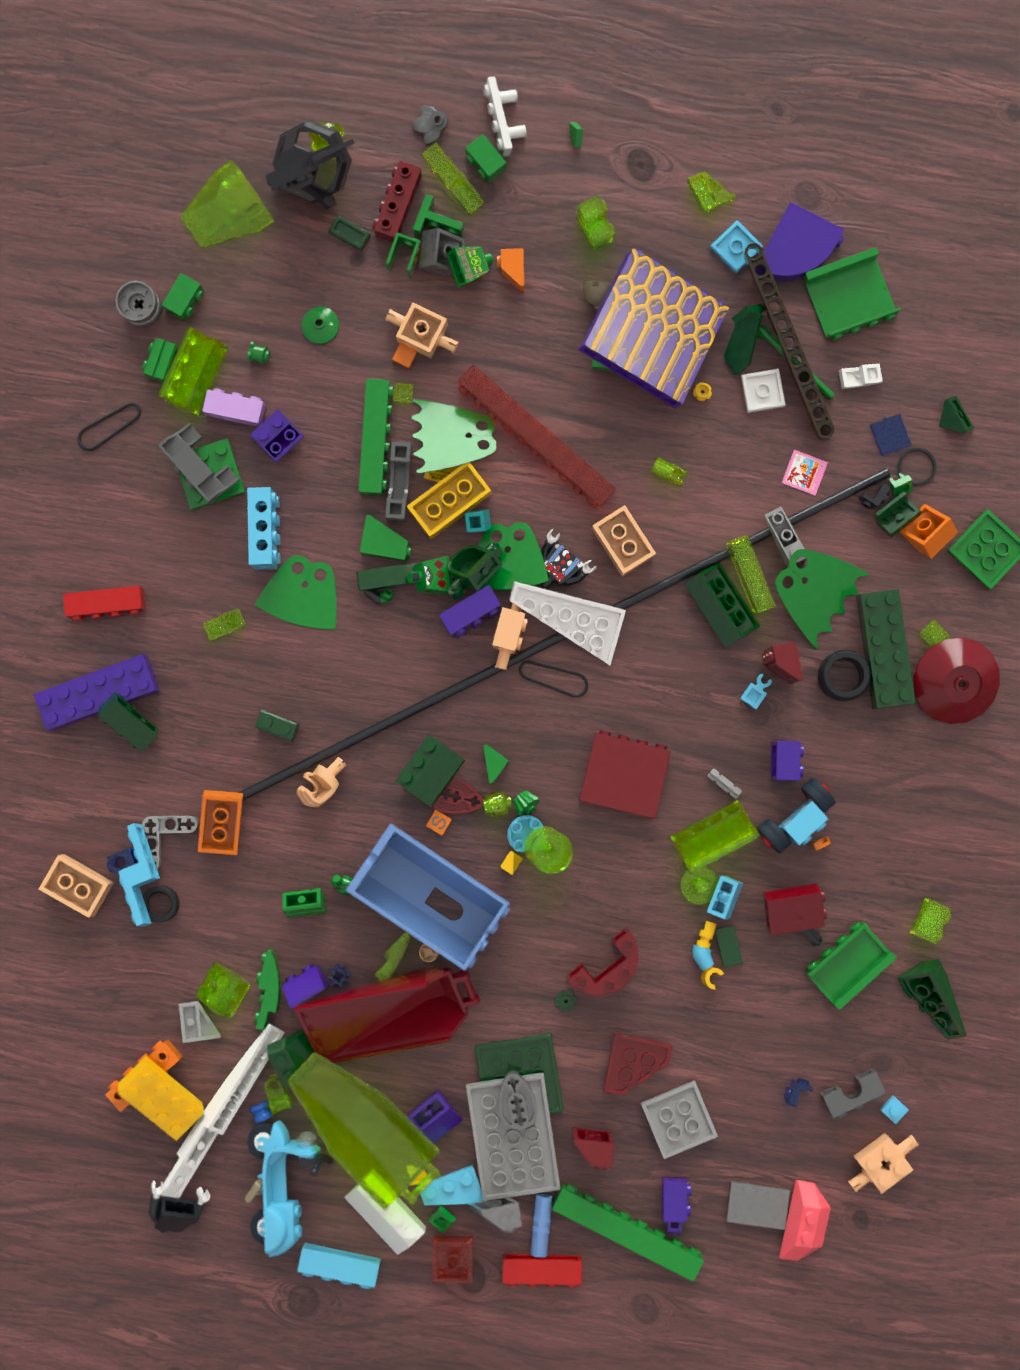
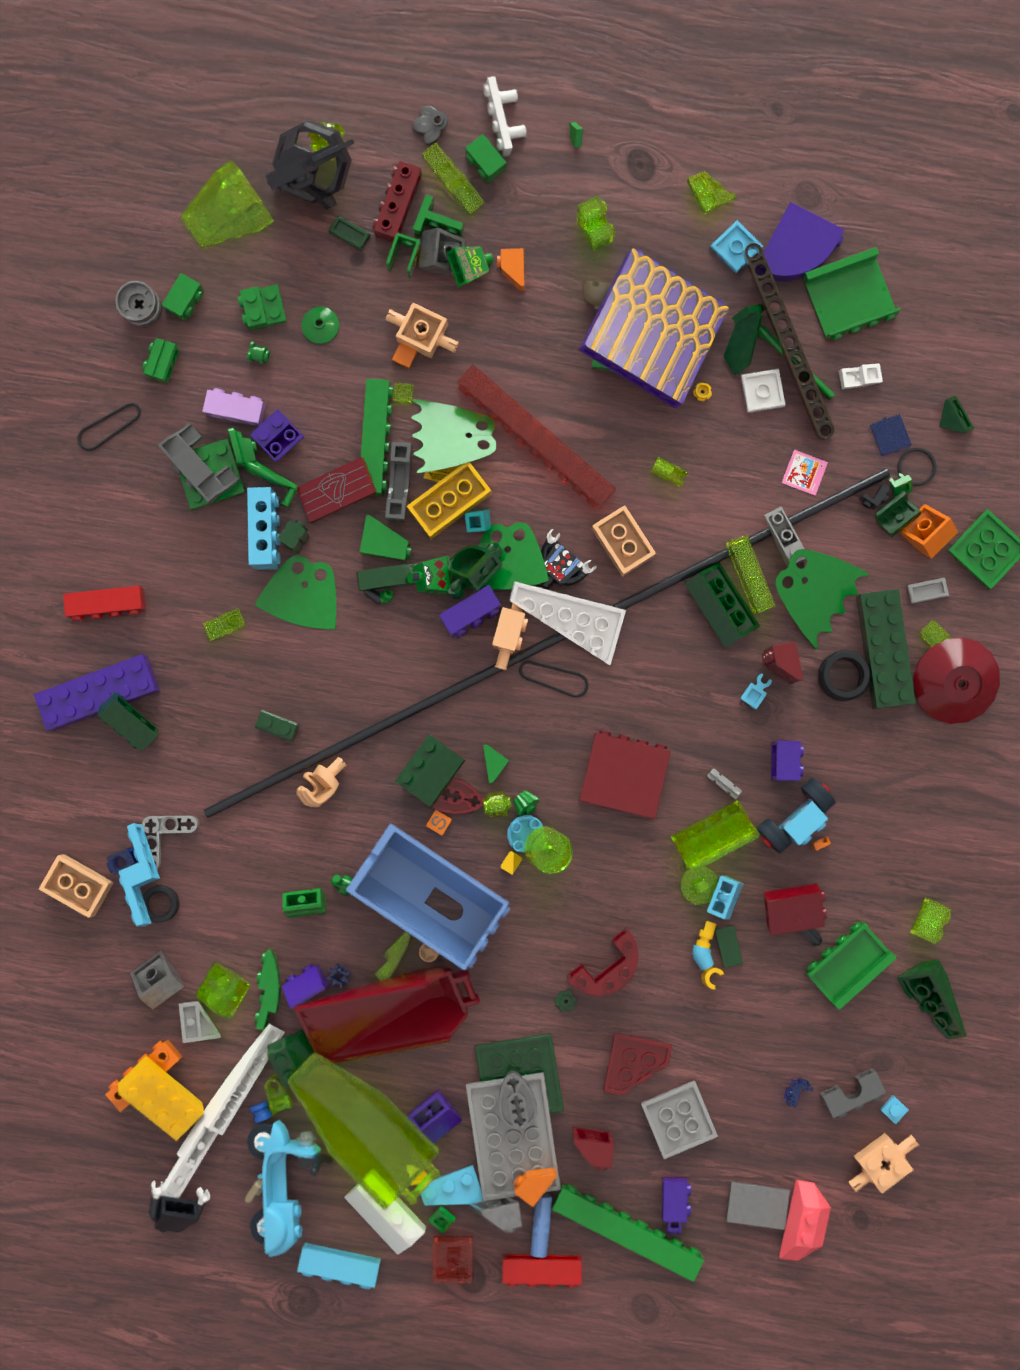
clear neon green brick [158,327,228,415] -> none
orange brick [198,790,243,855] -> none
none -> flat silver slope [130,950,184,1010]
none -> green piece [228,427,298,508]
none -> green plate [238,284,287,331]
none -> dark green brick [278,520,310,554]
none -> dark red tile [297,457,377,523]
none -> orange slope [513,1167,557,1207]
none -> light grey tile [906,577,949,604]

